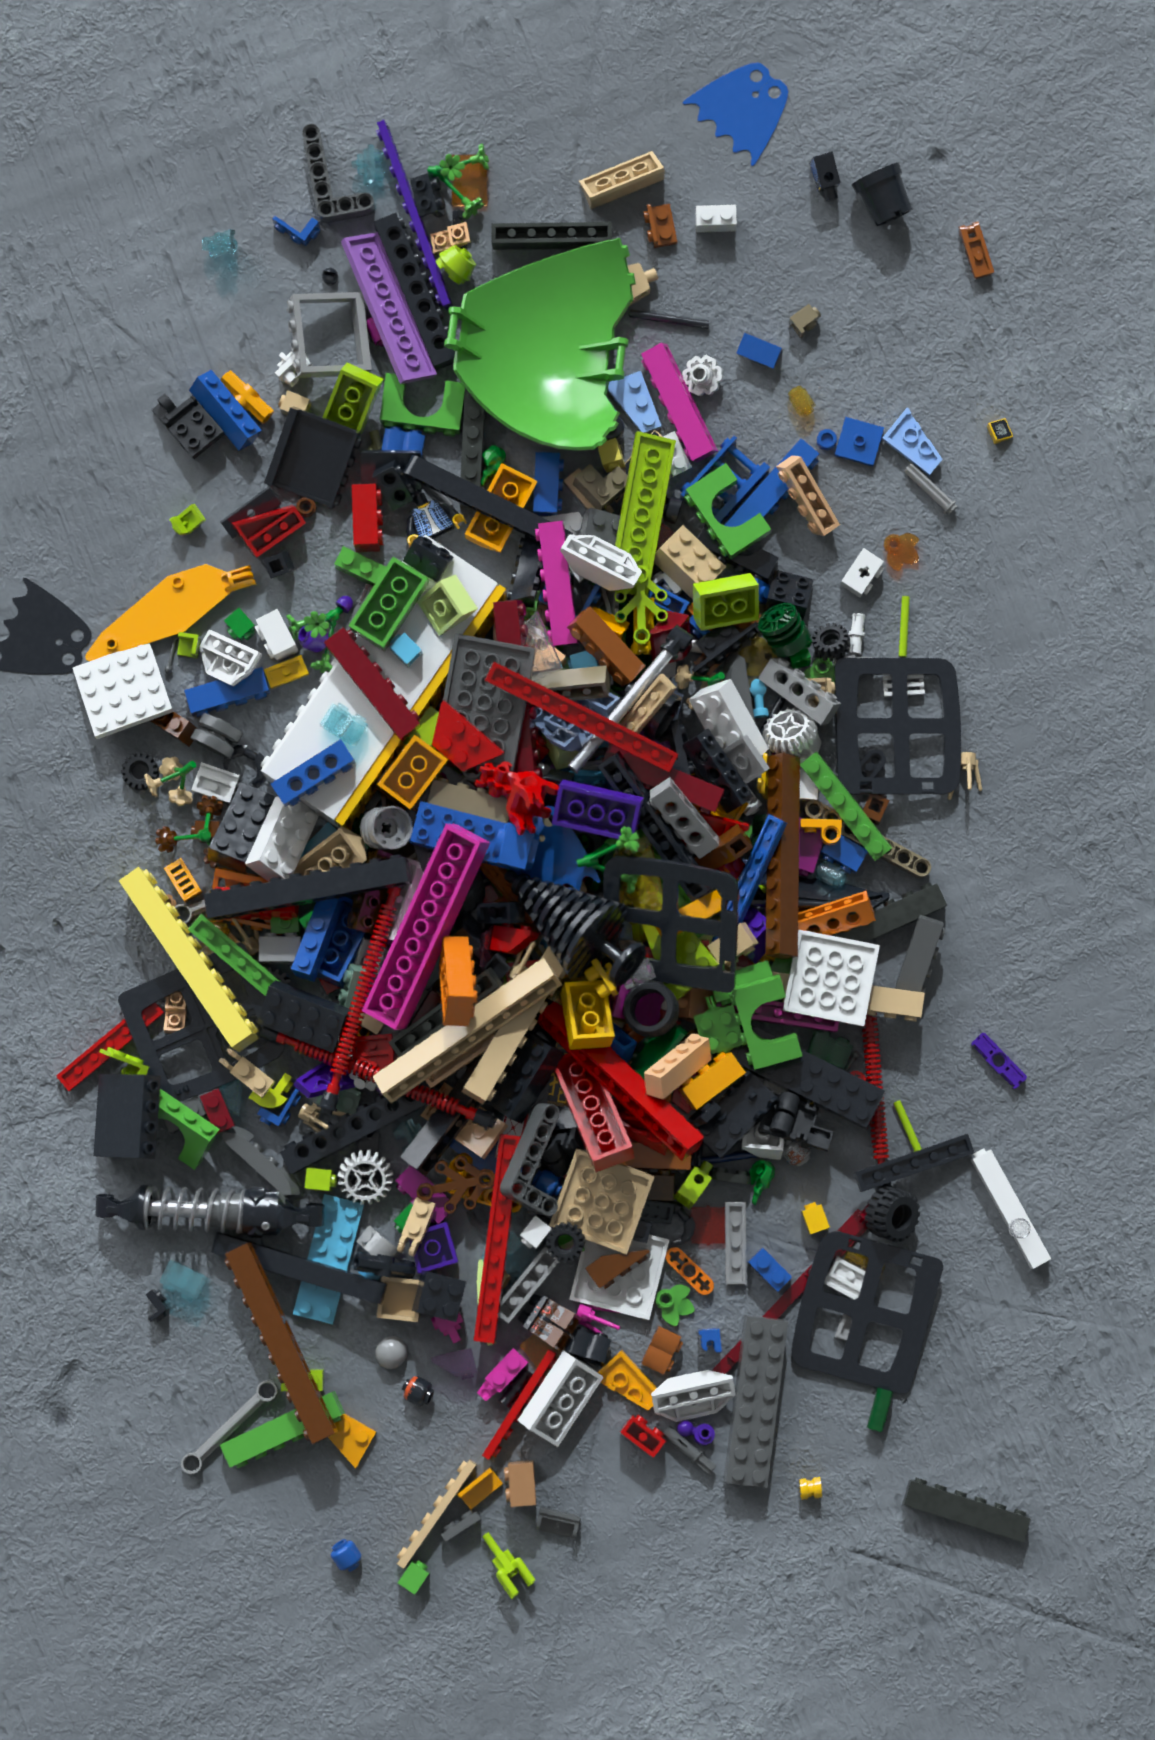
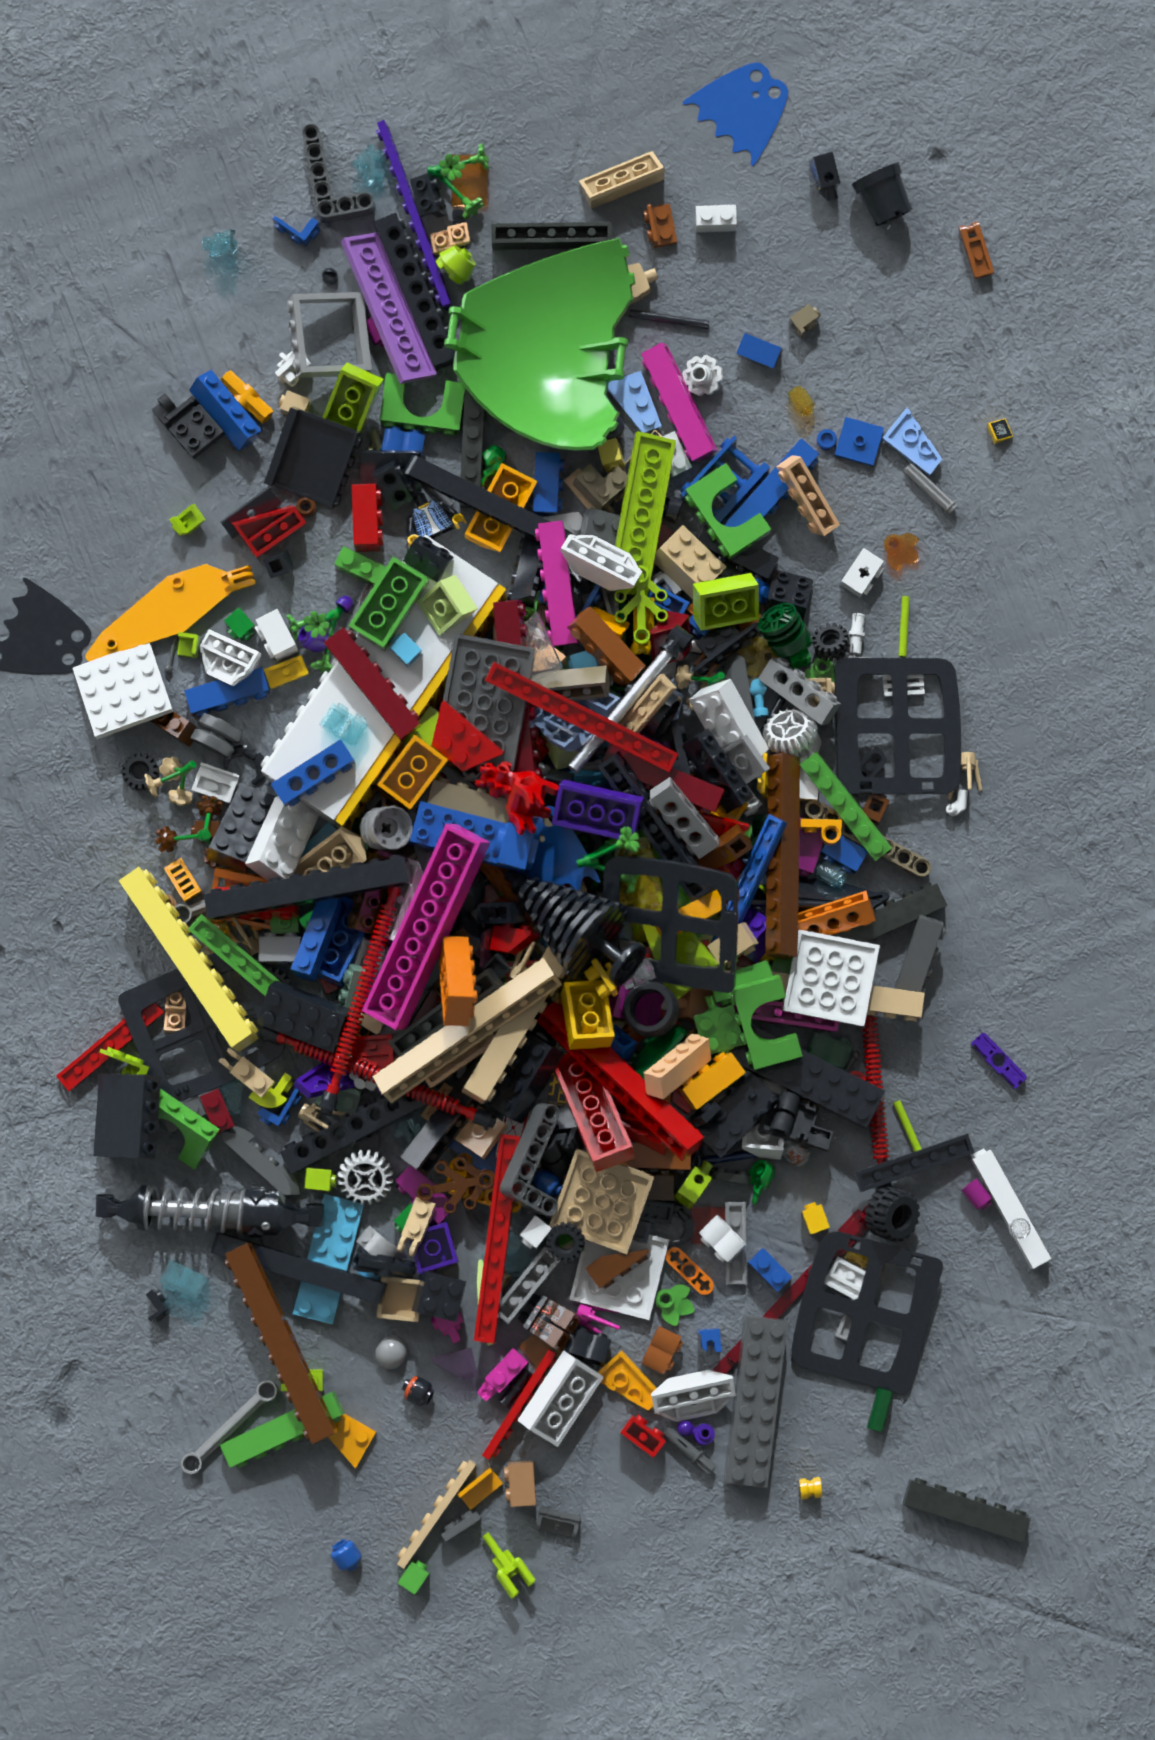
none -> white brick [699,1215,747,1263]
none -> white arm [946,790,968,816]
none -> magenta brick [961,1178,992,1211]

